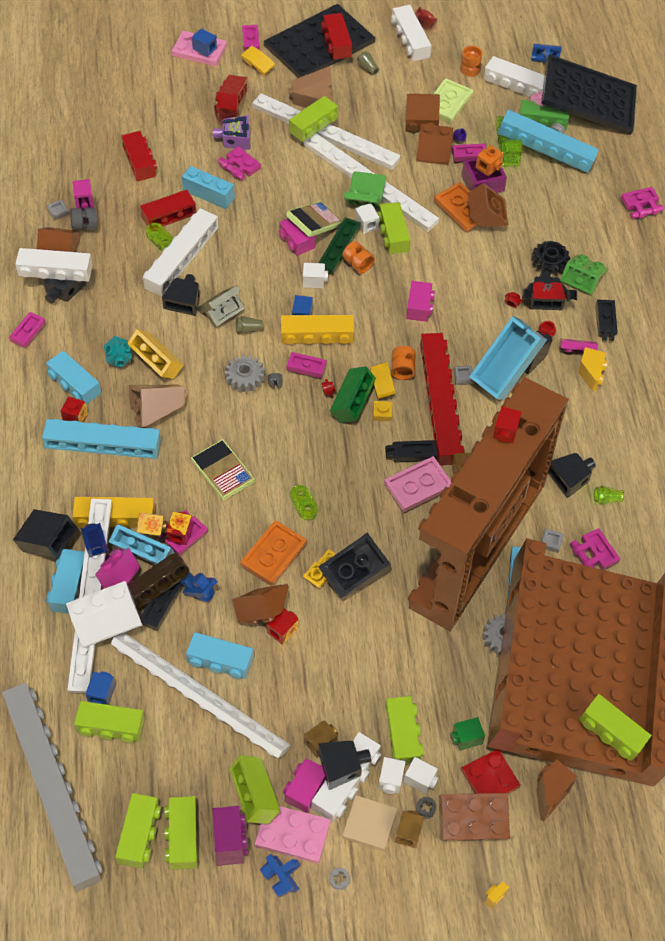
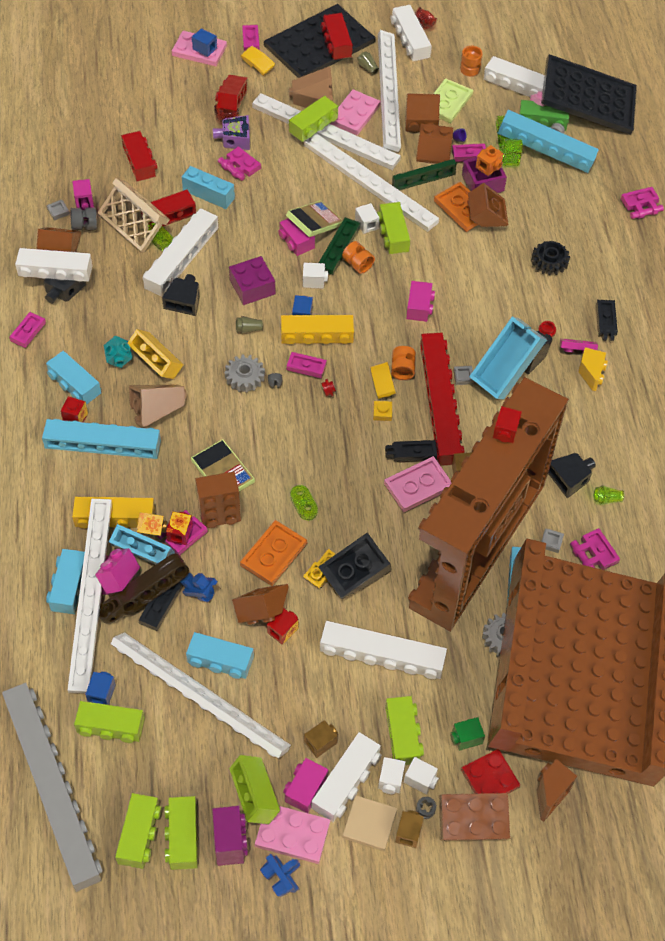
black brick [13,509,78,559] -> none
white slope [66,581,142,648] -> none
clear blue brick [81,523,109,558] -> none
bracket [197,285,245,327] -> none
black torso [318,741,372,790] -> none
green brick [330,366,376,423] -> none
light grey bush [330,868,350,890] -> none
bright green bracket [344,171,386,209] -> none
yellow plate [485,881,509,909] -> none
red plate [505,292,522,308] -> none
black torso [522,271,577,310] -> none
blue hips [531,44,562,63] -> none
bright green bracket [560,254,608,295] -> none
lime brick [578,694,652,761] -> none
none -> tan fence [98,178,170,252]
none -> dark orange brick [195,471,241,528]
none -> magenta brick [229,256,276,305]
none -> white brick [320,621,447,679]
none -> bright pink plate [330,90,381,135]
none -> white plate [378,30,401,152]
none -> dark green plate [392,159,457,191]

